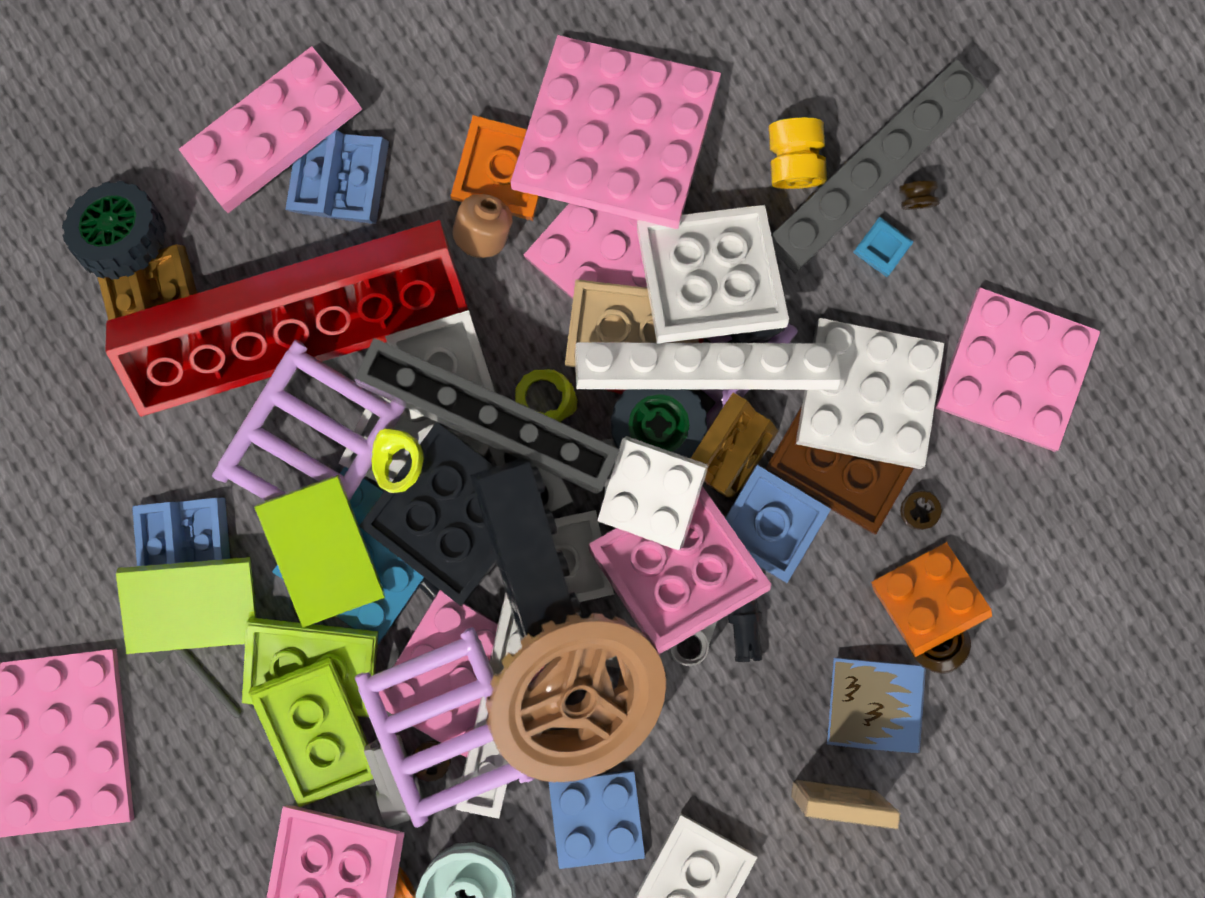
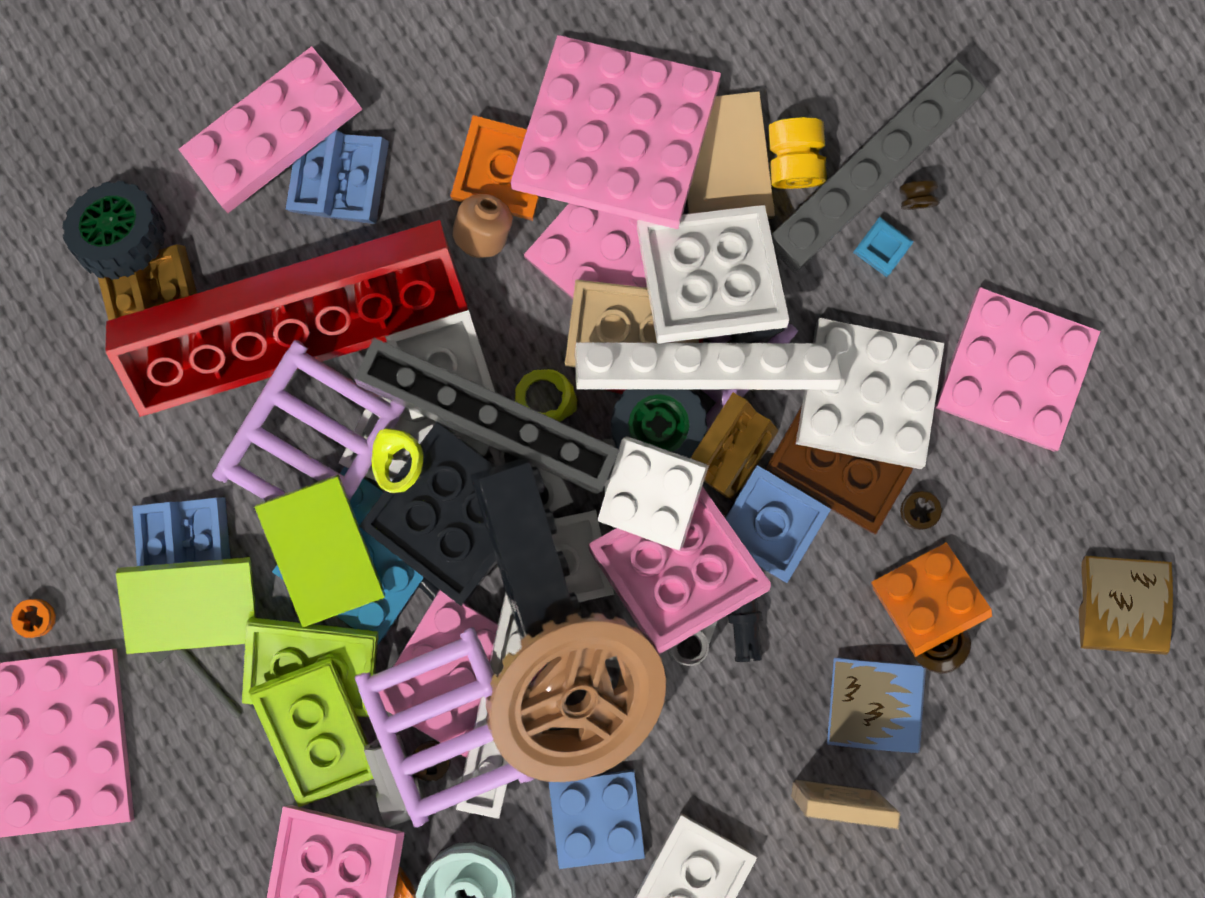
none -> orange bush [11,599,56,638]
none -> tan tile [687,91,775,219]
none -> slope [1079,556,1173,655]

